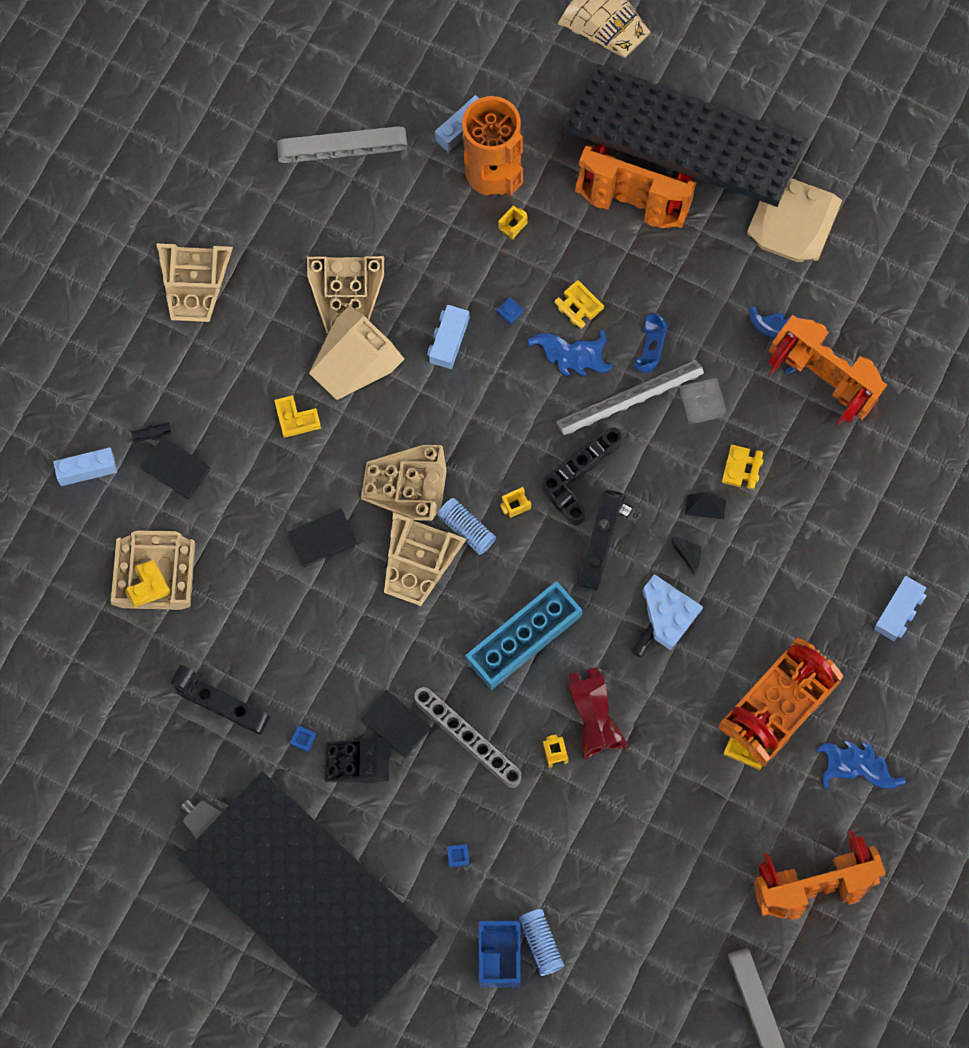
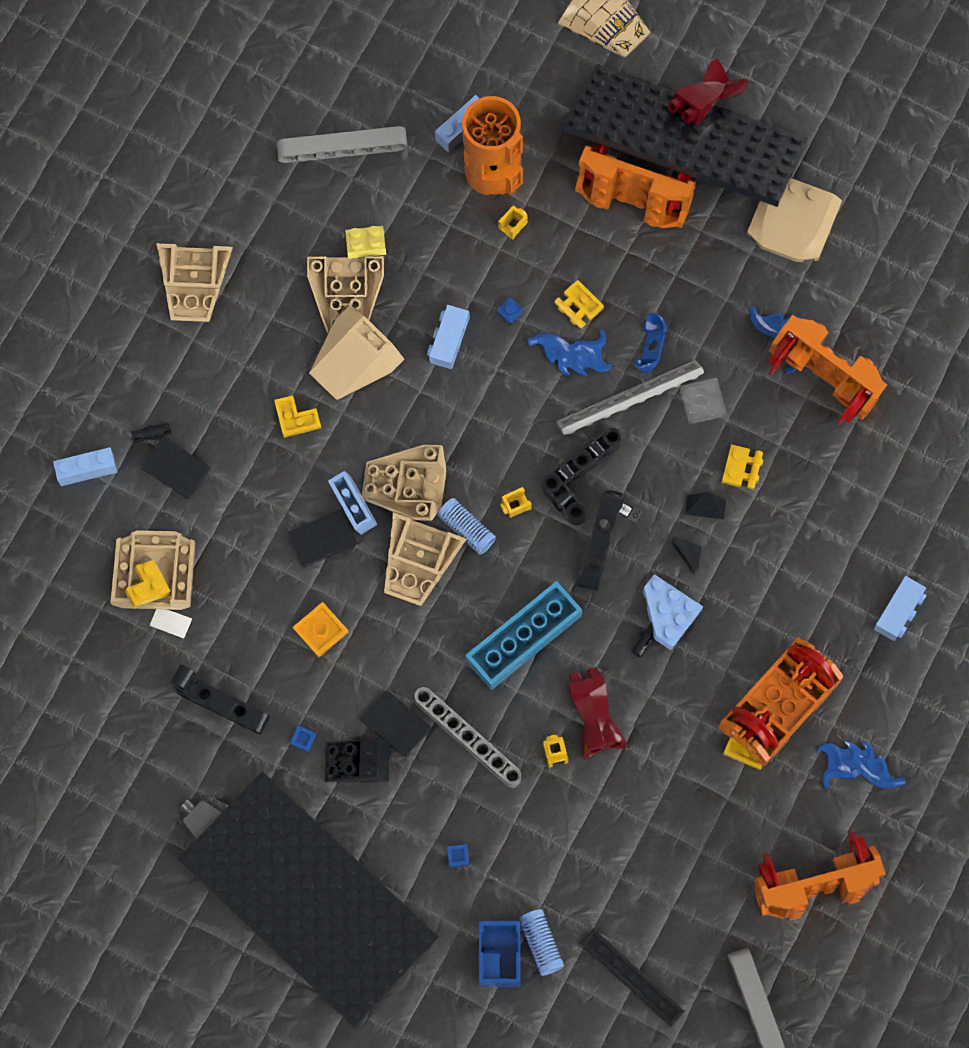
none -> white sticker [149,609,192,638]
none -> light orange plate [293,602,349,658]
none -> light blue brick [328,471,378,534]
none -> light yellow plate [345,226,386,259]
none -> black tile [580,928,685,1027]
none -> dark red hips [668,58,748,124]

